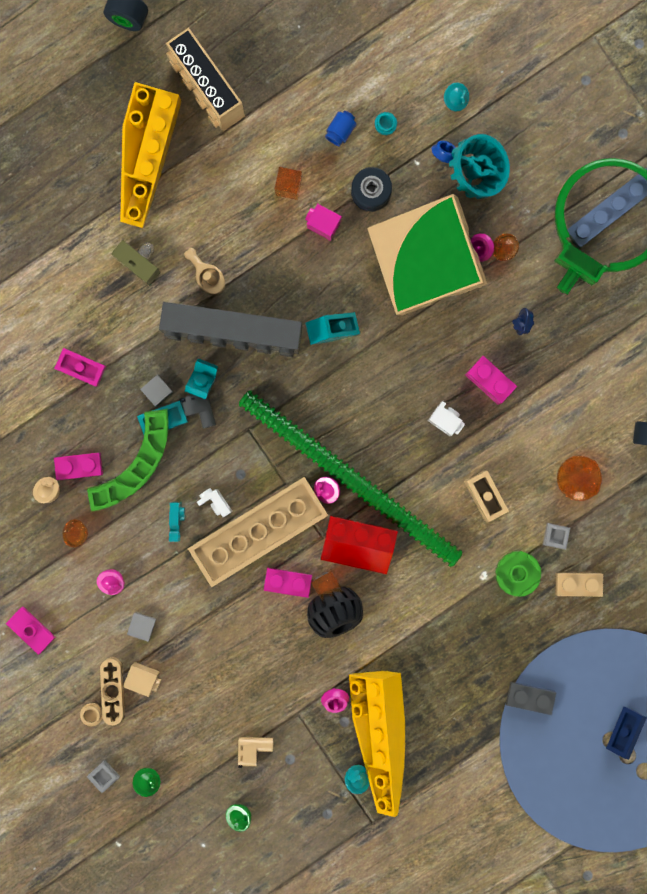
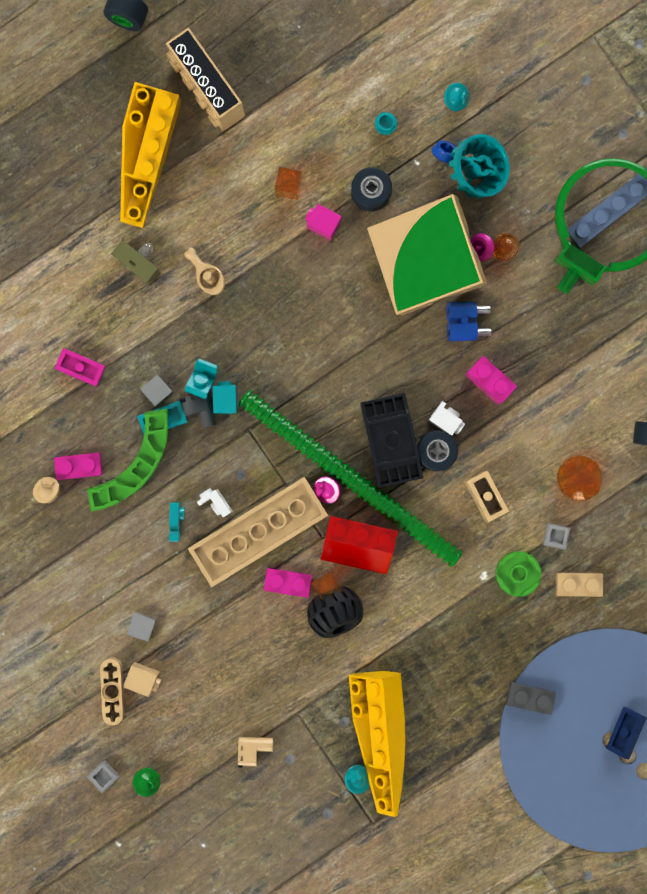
dark pink plate [6,606,56,655] -> none
clear orange hat [62,519,88,548] -> none
tan plate [80,703,103,726] -> none
dark pink hat [96,569,125,595] -> none
dark grey brick [159,302,303,357] -> none
green hat [226,804,251,832] -> none
teal slope [305,312,360,345] -> none
dark pink hat [321,688,349,713] -> none
blue brick [325,110,357,147] -> none
dark blue hat [512,308,534,335] -> none
none -> teal brick [213,381,238,415]
none -> black plate [360,393,423,488]
none -> black wheel [417,430,458,472]
none -> blue piece [446,301,491,341]

